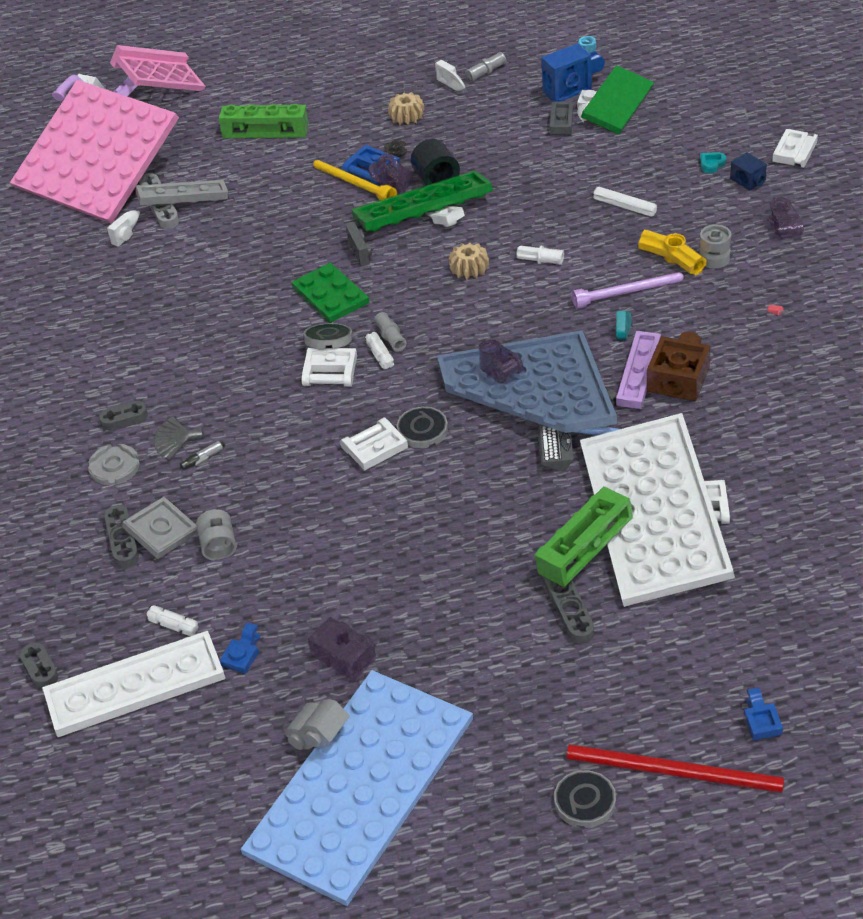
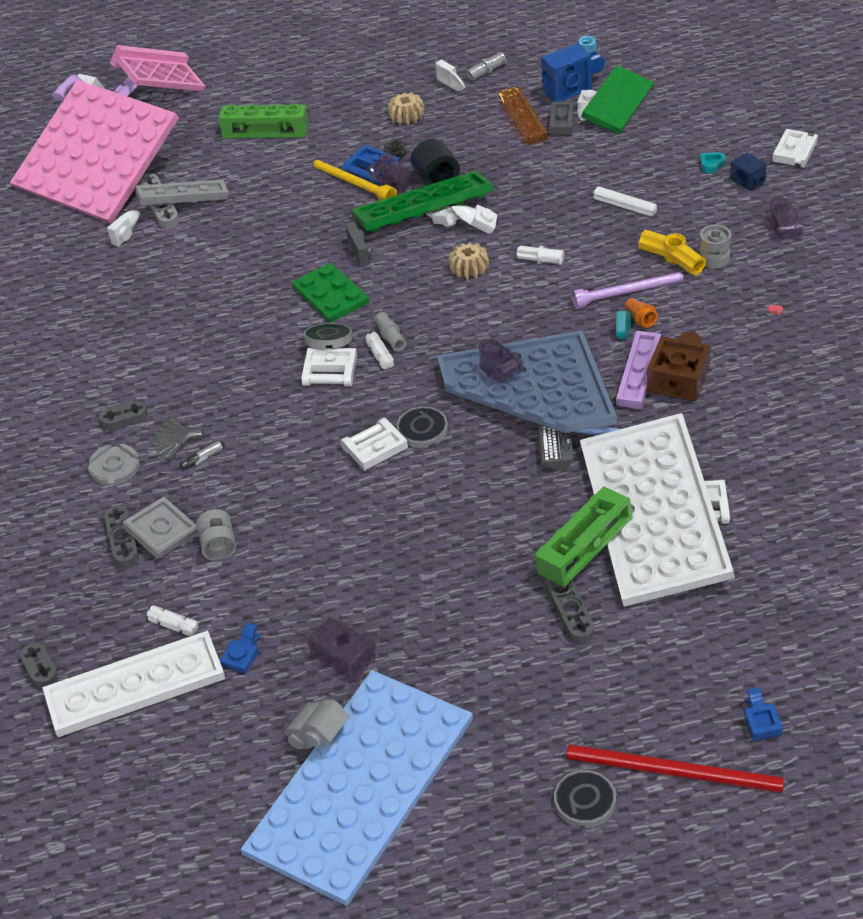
none -> white plate [452,204,497,233]
none -> clear orange plate [499,86,548,145]
none -> orange cone [625,298,658,328]

